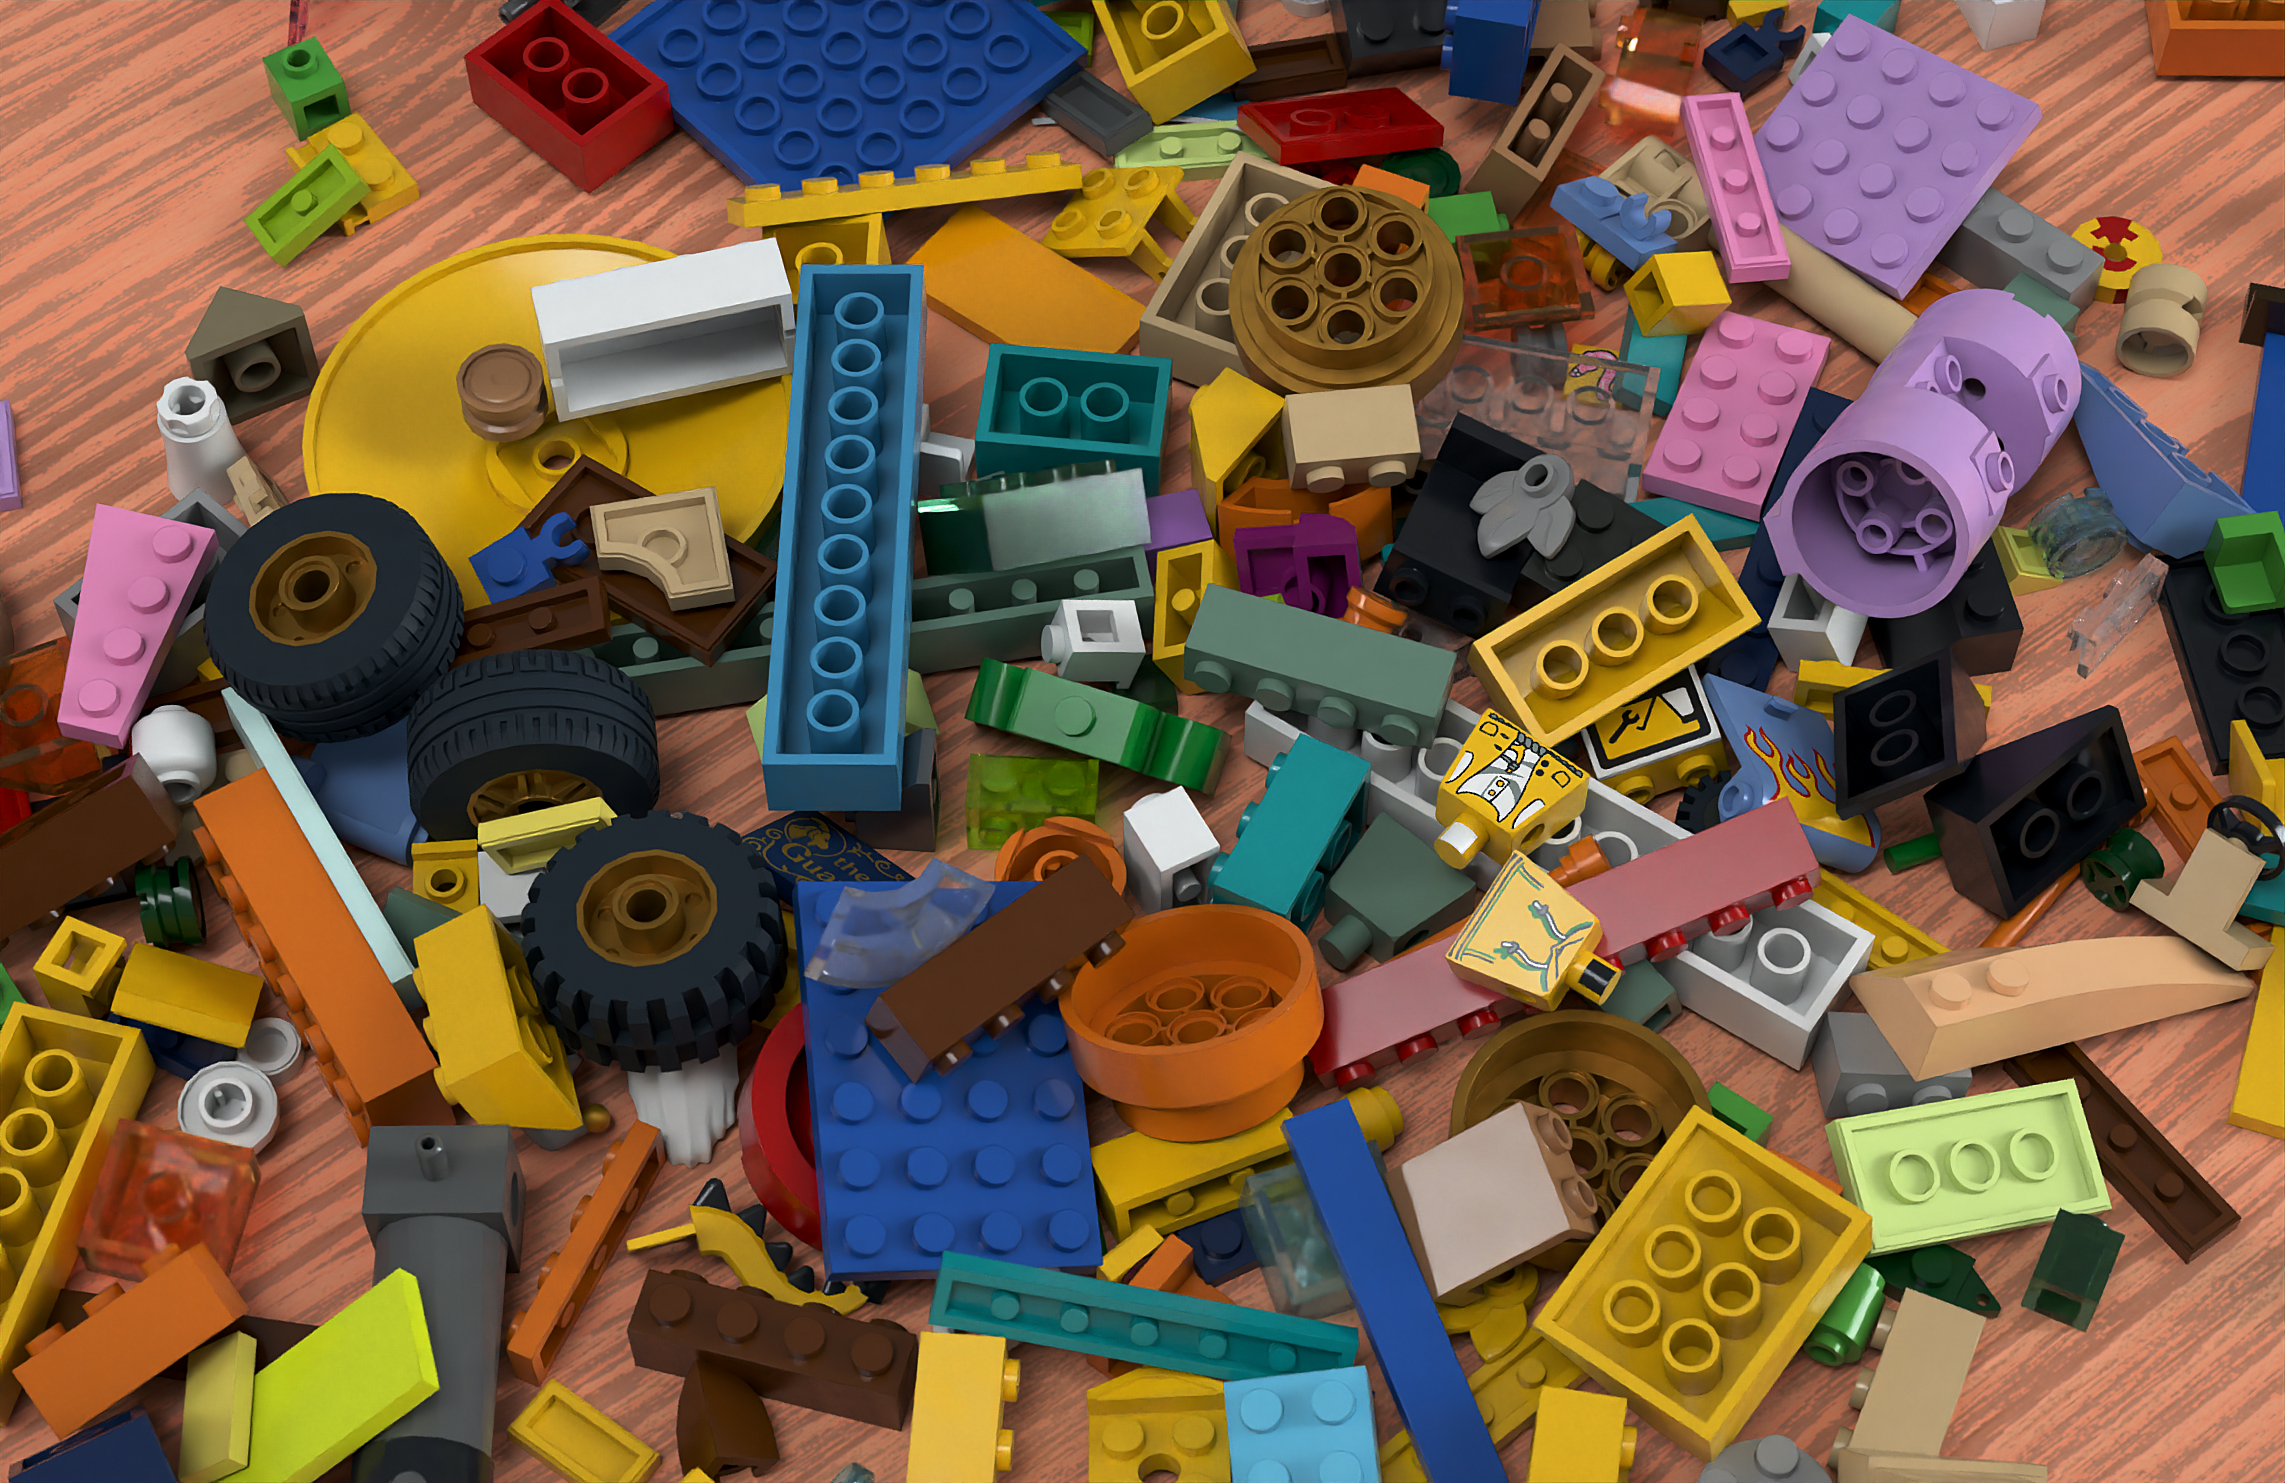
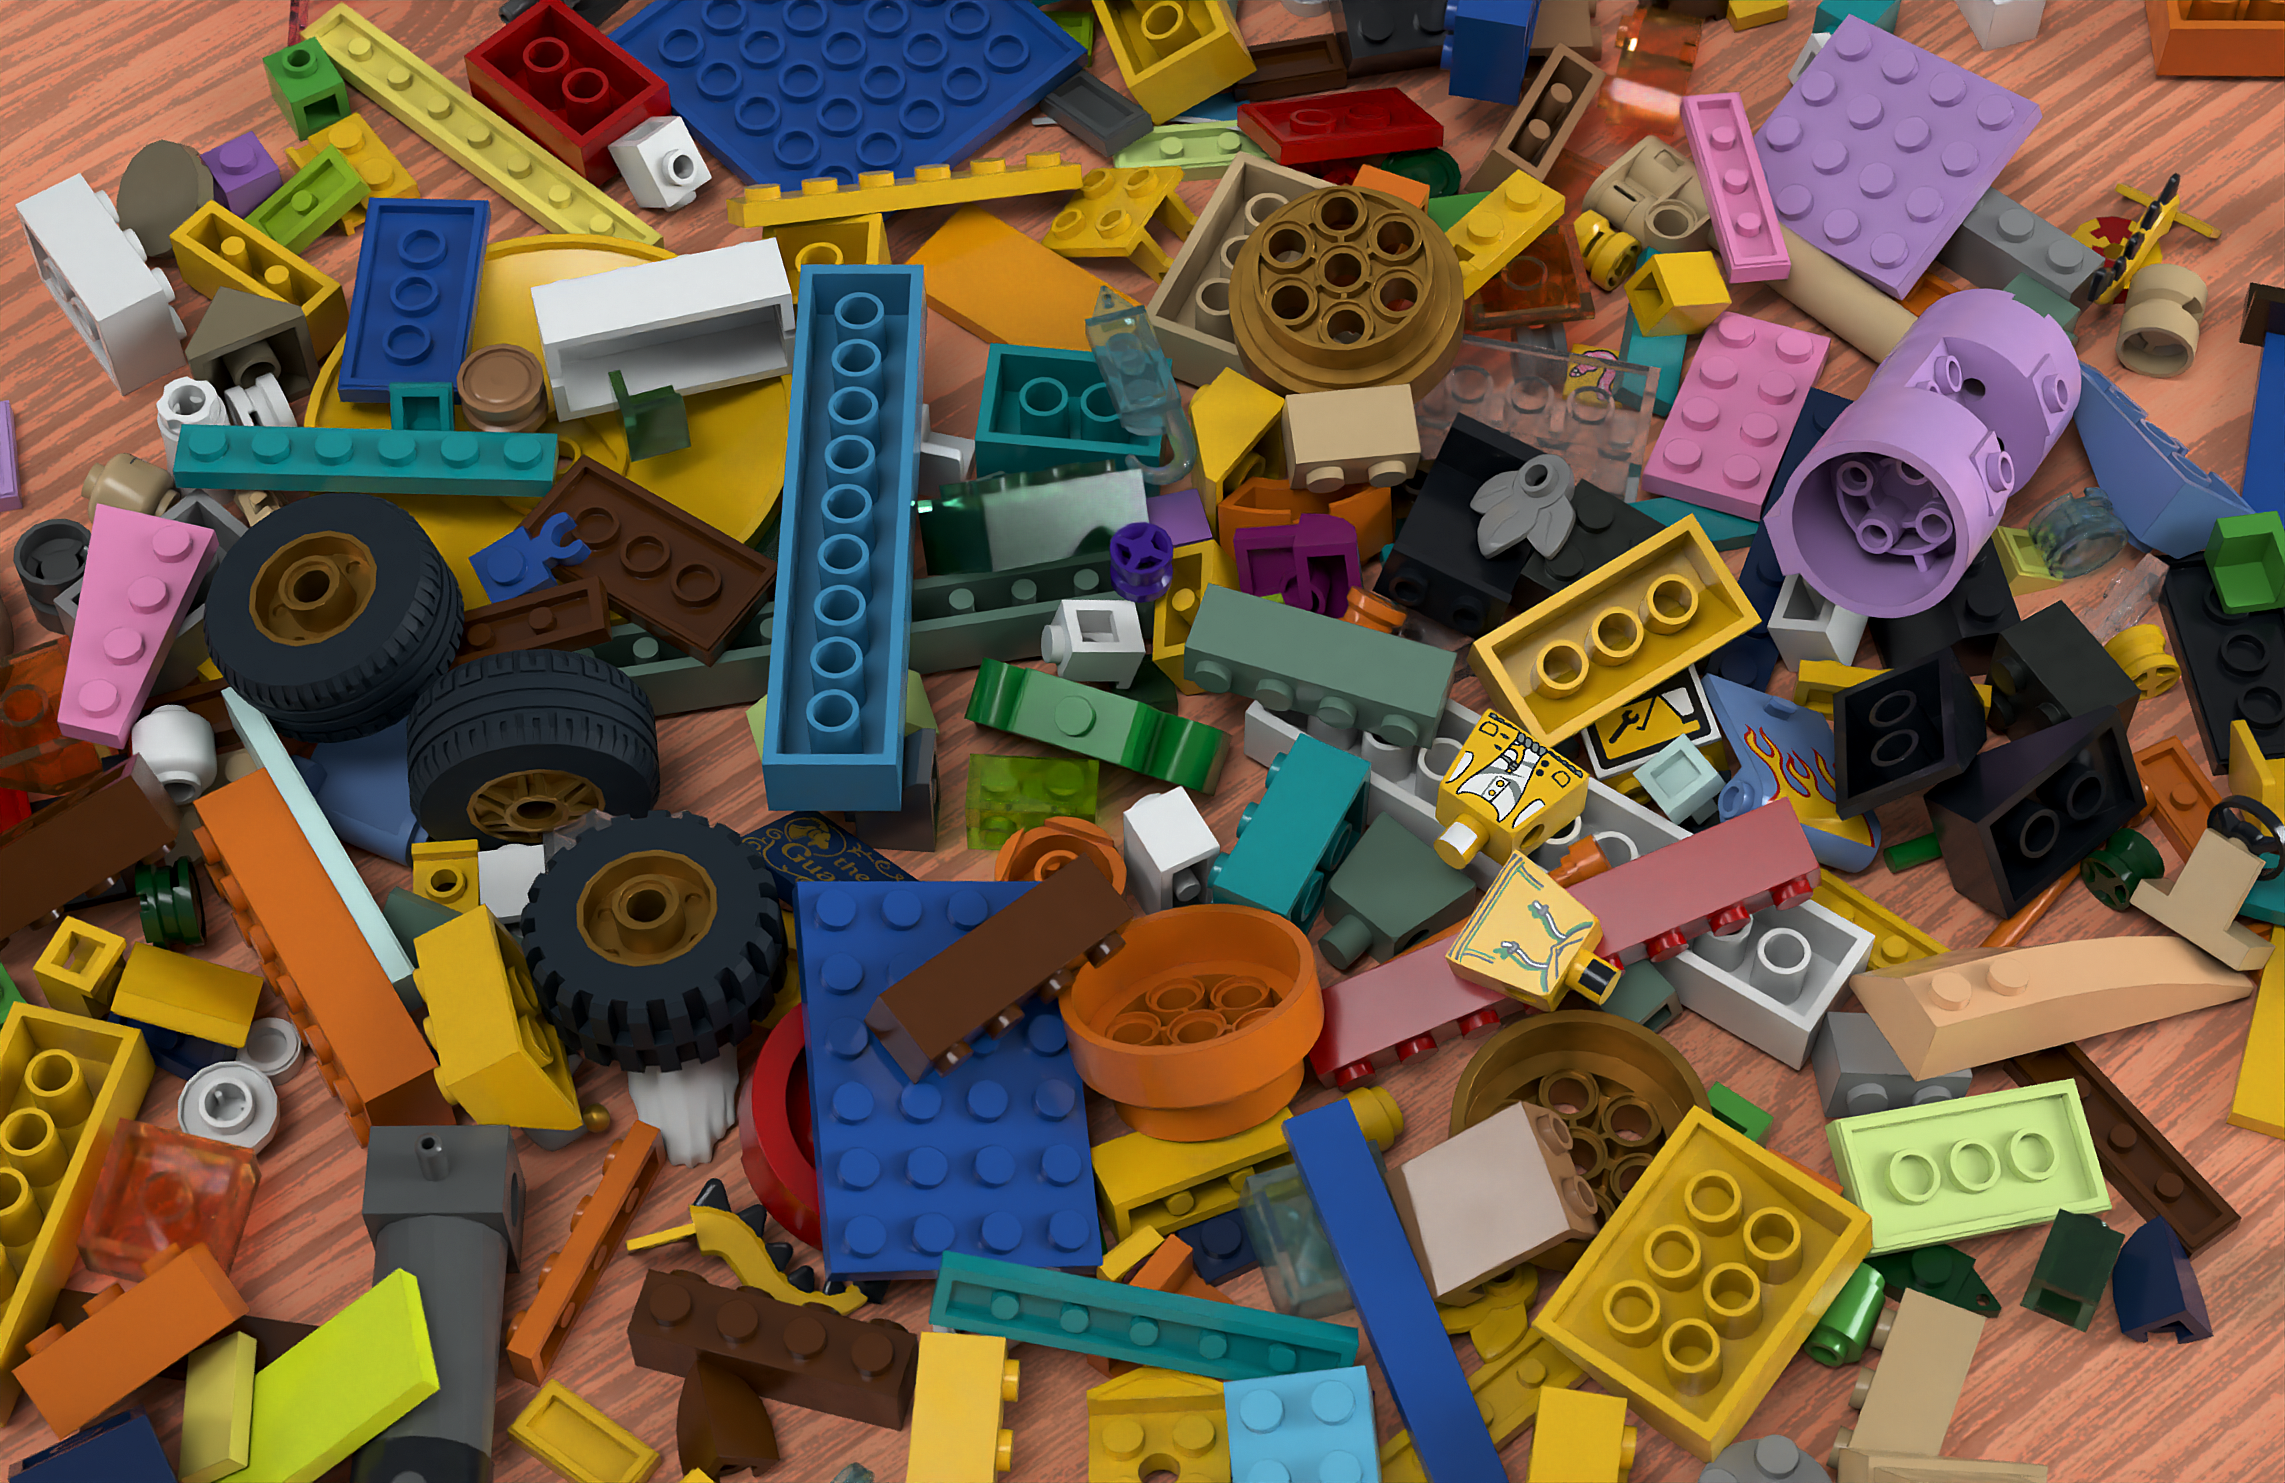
light yellow tile [478,797,618,875] -> none
tan tile [590,486,735,611] -> none
clear brick [803,858,996,988] -> none
medium blue plate [1549,175,1678,271] -> none
dark blue plate [1701,8,1806,98] -> none
none -> dark grey wheel [13,519,91,635]
none -> white brick [15,173,187,396]
none -> tan head [81,453,180,524]
none -> dark tan tile [117,140,214,260]
none -> yellow brick [169,199,349,362]
none -> teal plate [173,424,559,497]
none -> medium lavender brick [199,131,283,220]
none -> white wheel [224,373,298,427]
none -> light yellow plate [299,1,665,249]
none -> blue tile [337,198,491,405]
none -> teal slope [389,382,455,431]
none -> white brick [607,116,712,212]
none -> clear green panel [608,369,691,462]
none -> clear light blue plate [1085,286,1198,485]
none -> dark purple wheel [1109,522,1173,603]
none -> yellow plate [1445,169,1565,300]
none -> light aqua tile [1632,733,1726,825]
none -> pearl dark grey brick [1984,600,2142,742]
none -> piece [2087,173,2223,305]
none -> yellow wheel [2104,624,2182,701]
none -> dark blue brick [2112,1215,2213,1344]

